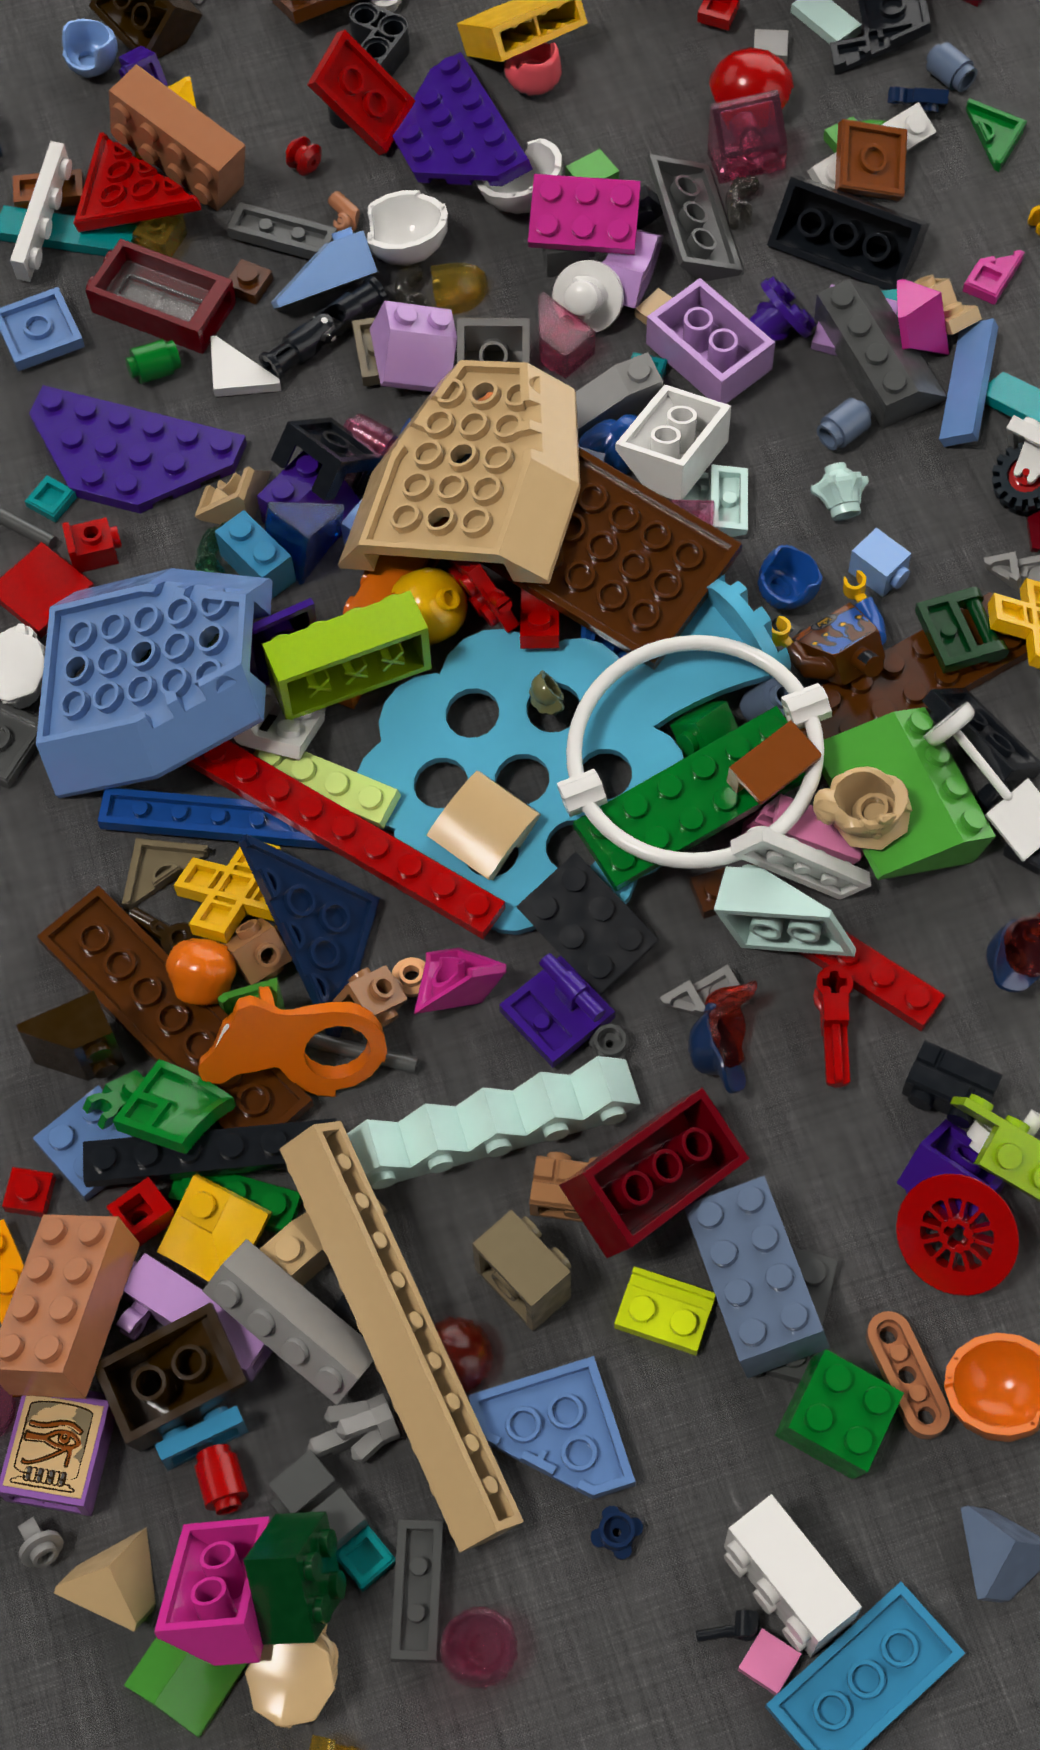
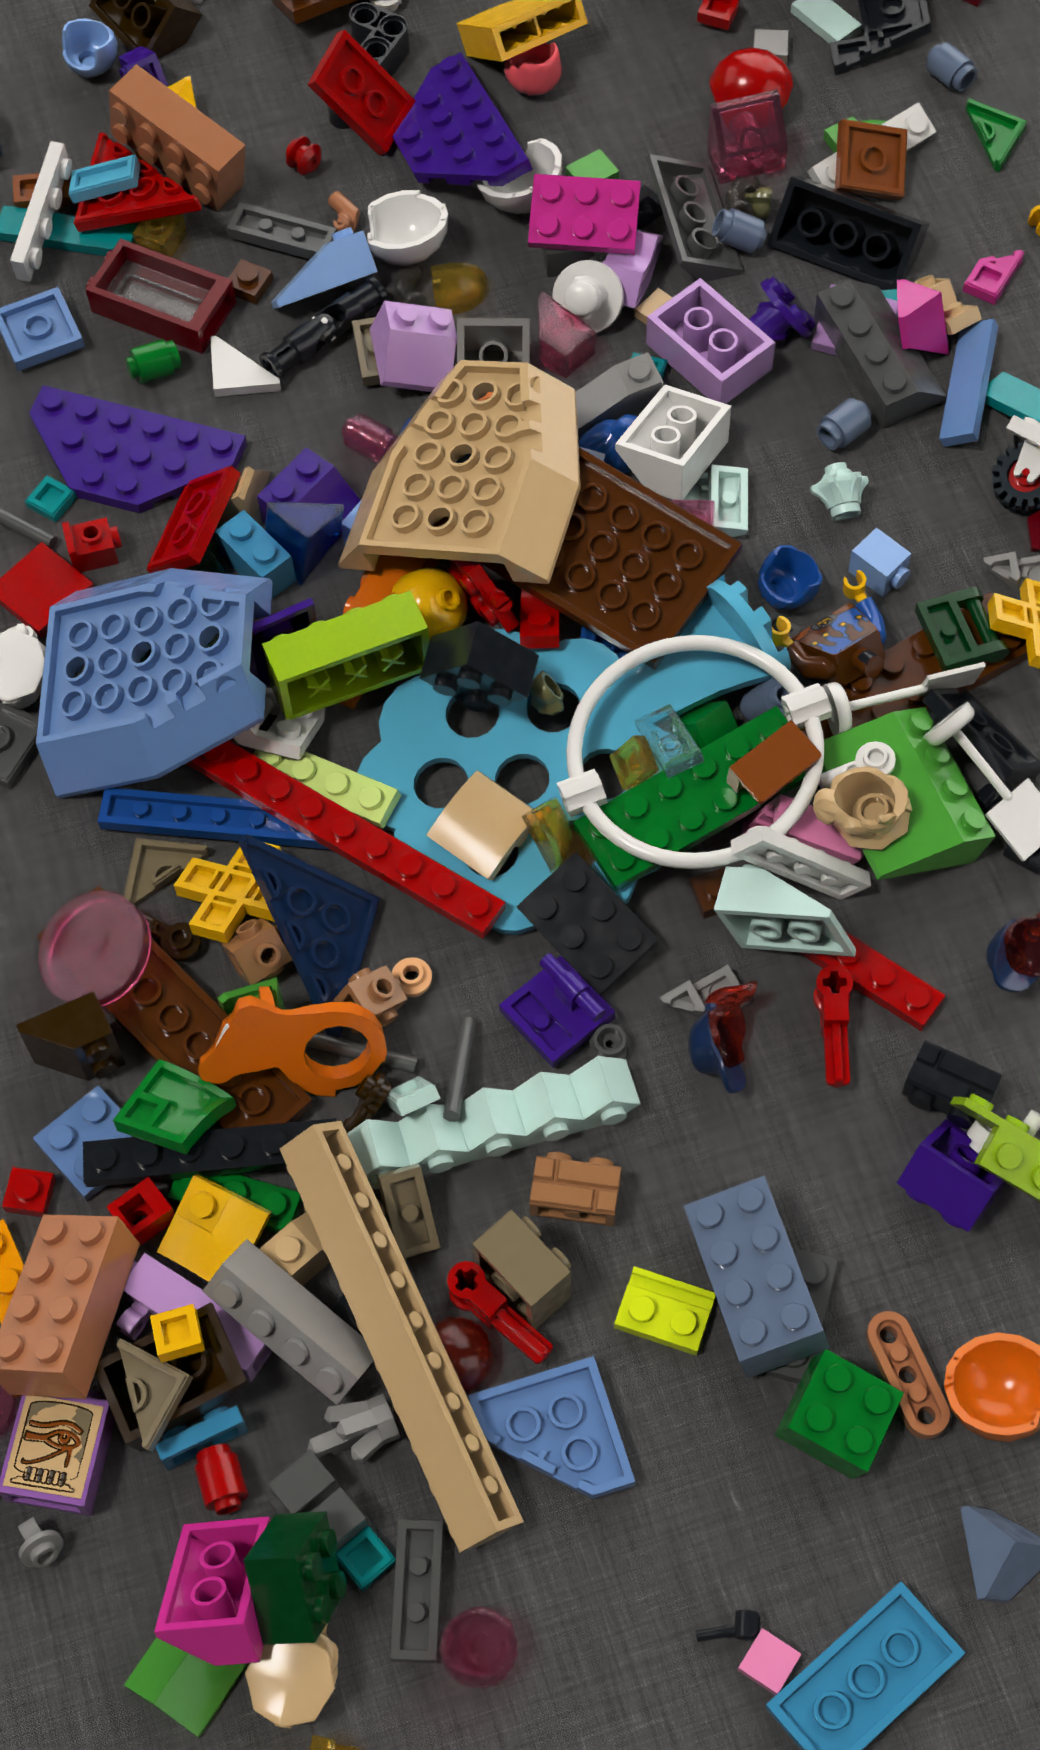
tan slope [54,1527,156,1632] -> none
green plate [82,1070,144,1130] -> none
orange hair [165,938,238,1005] -> none
black panel [271,417,384,501] -> none
dark pink slope [414,947,506,1014] -> none
dark red brick [559,1087,750,1258] -> none
dark blue plate [590,1506,643,1560] -> none
white brick [724,1494,862,1658] -> none
dark blue plate [887,87,949,113] -> none
red piece [896,1174,1019,1296] -> none
none -> clear pink piece [38,891,151,1007]
none -> medium azure tile [68,155,140,203]
none -> dark tan tile [117,1338,193,1452]
none -> red tile [147,466,241,573]
none -> yellow plate [150,1304,205,1363]
none -> dark brown plate [343,1071,392,1133]
none -> dark tan plate [376,1163,440,1259]
none -> light aqua tile [386,1076,441,1116]
none -> black brick [419,621,539,712]
none -> dark grey bar [443,1017,477,1122]
none -> red connector [447,1261,553,1365]
none -> clear yellow brick [521,797,572,872]
none -> clear yellow plate [609,735,659,790]
none -> clear light blue plate [634,704,704,778]
none -> sand blue brick [712,208,767,254]
none -> olive piece [744,187,773,220]
none -> white plate [819,741,896,789]
none -> white piece [823,662,986,735]

